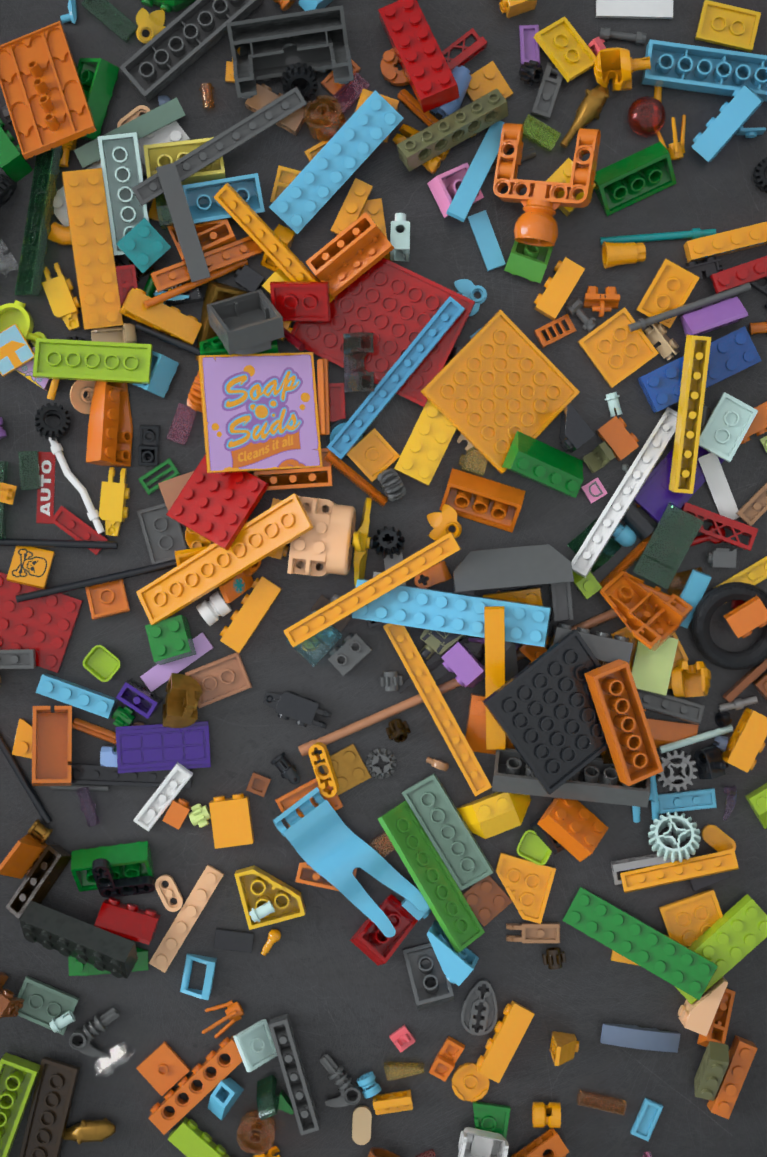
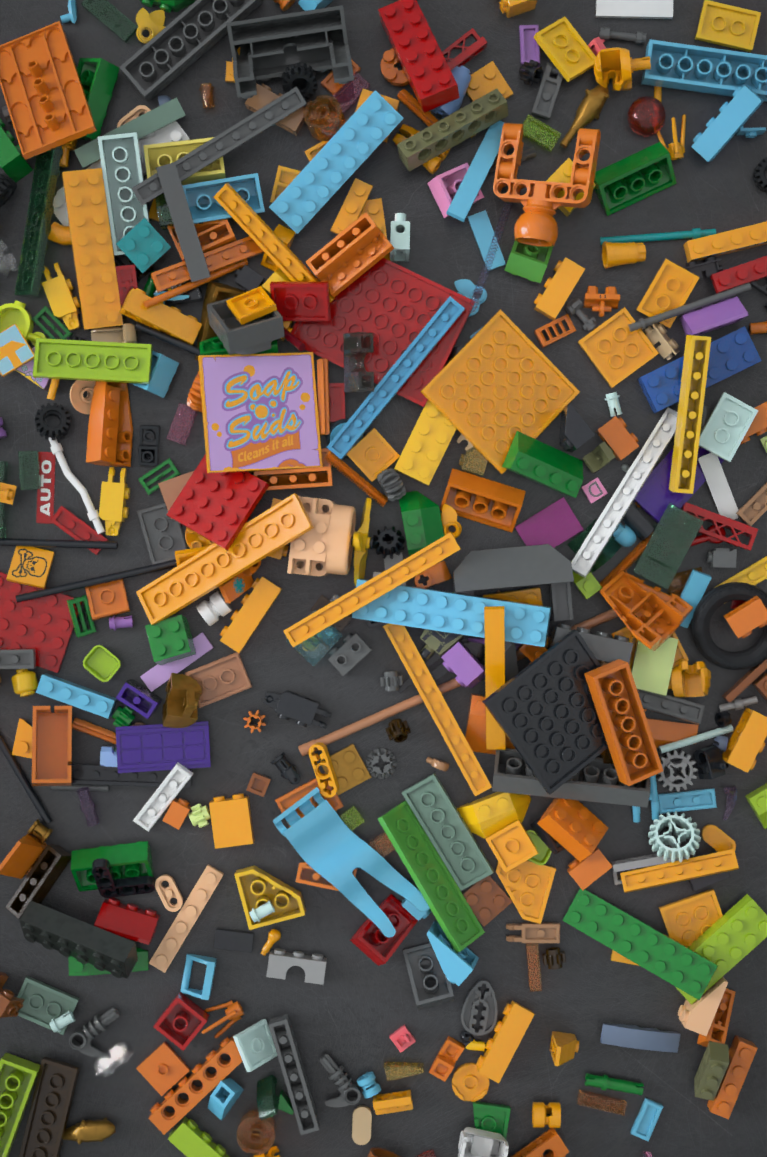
none -> yellow head [11,669,38,697]
none -> green tile [32,306,73,340]
none -> green tile [67,595,96,638]
none -> medium lavender pin [109,615,133,631]
none -> red brick [153,992,210,1051]
none -> light orange tile [226,286,277,325]
none -> orange gear [243,709,267,733]
none -> light grey arch [266,948,327,985]
none -> clear neon green plate [339,805,365,831]
none -> green wedge [399,491,444,556]
none -> arm [460,1031,485,1051]
none -> piece [469,202,514,313]
none -> light orange plate [486,820,539,873]
none -> magenta tile [514,497,584,548]
none -> clear orange piece [526,943,542,992]
none -> orange brick [567,847,613,890]
none -> green pin [585,1073,644,1095]

